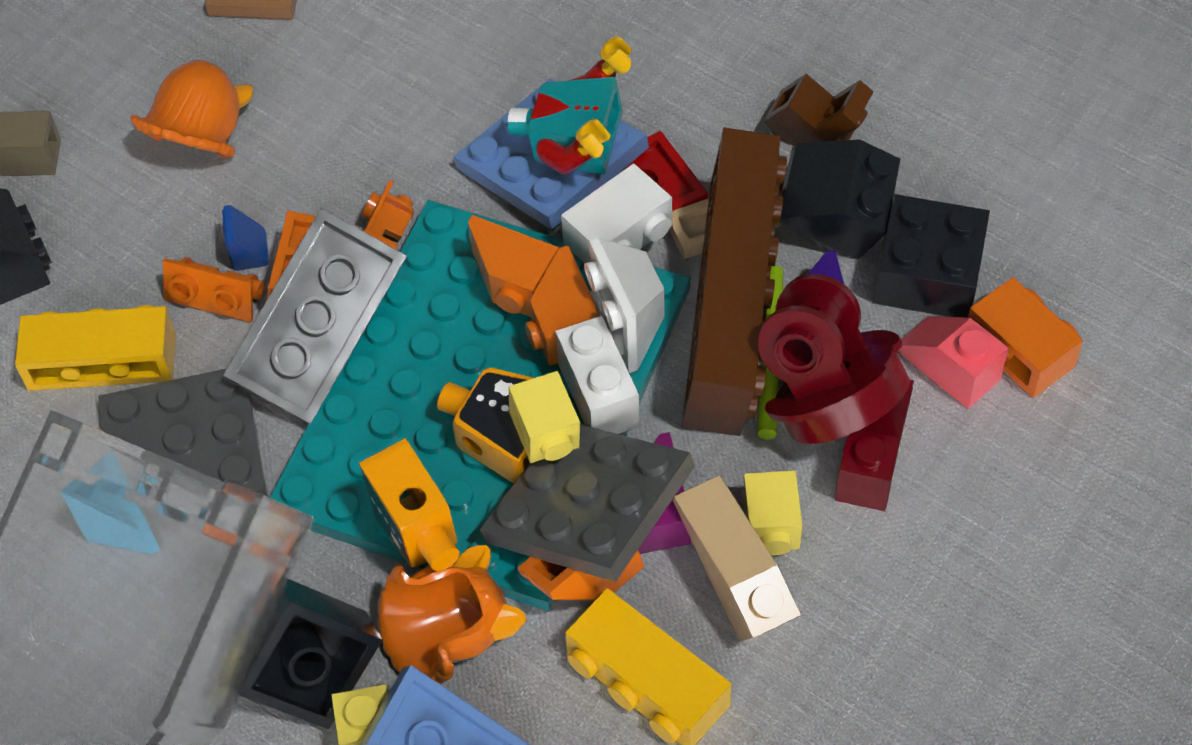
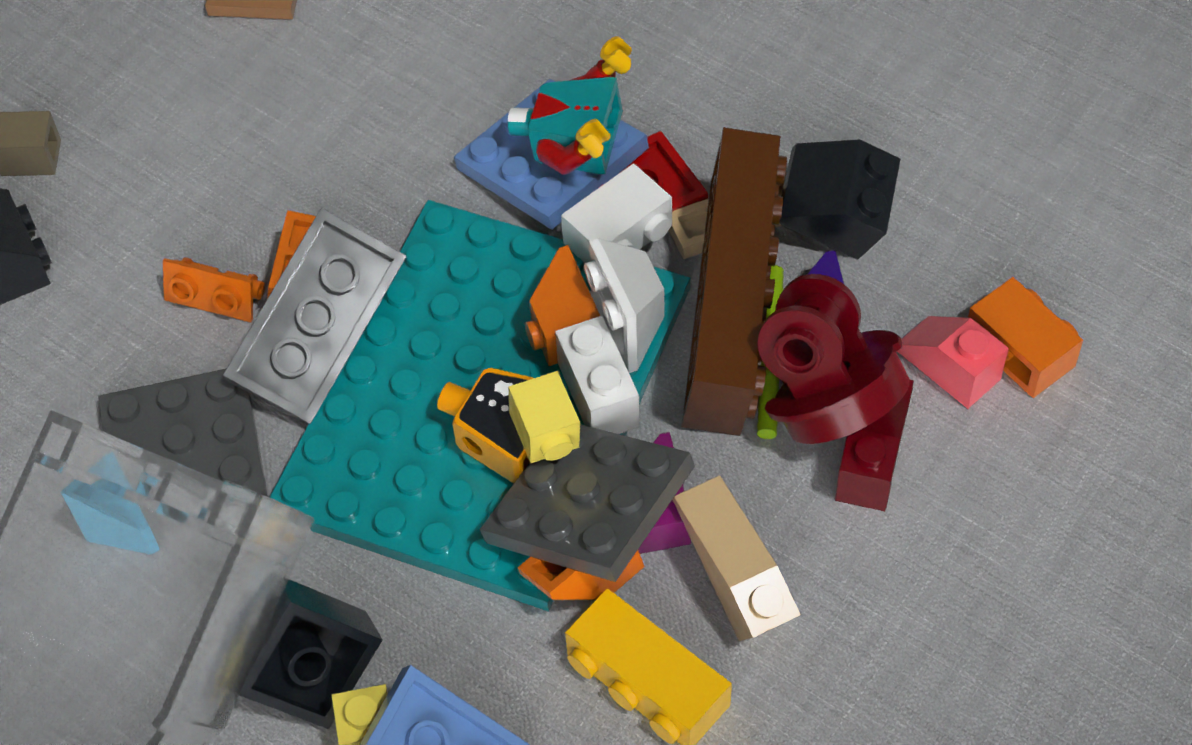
yellow brick [15,305,176,391] -> none
orange hair [130,60,253,160] -> none
blue slope [222,205,269,271] -> none
light orange torso [359,438,460,571] -> none
orange hinge [360,180,414,250] -> none
orange hair [377,545,527,684] -> none
orange slope [468,215,559,317] -> none
light yellow brick [743,470,802,556] -> none
reddish brown brick [763,73,874,146] -> none
black brick [874,194,990,318] -> none

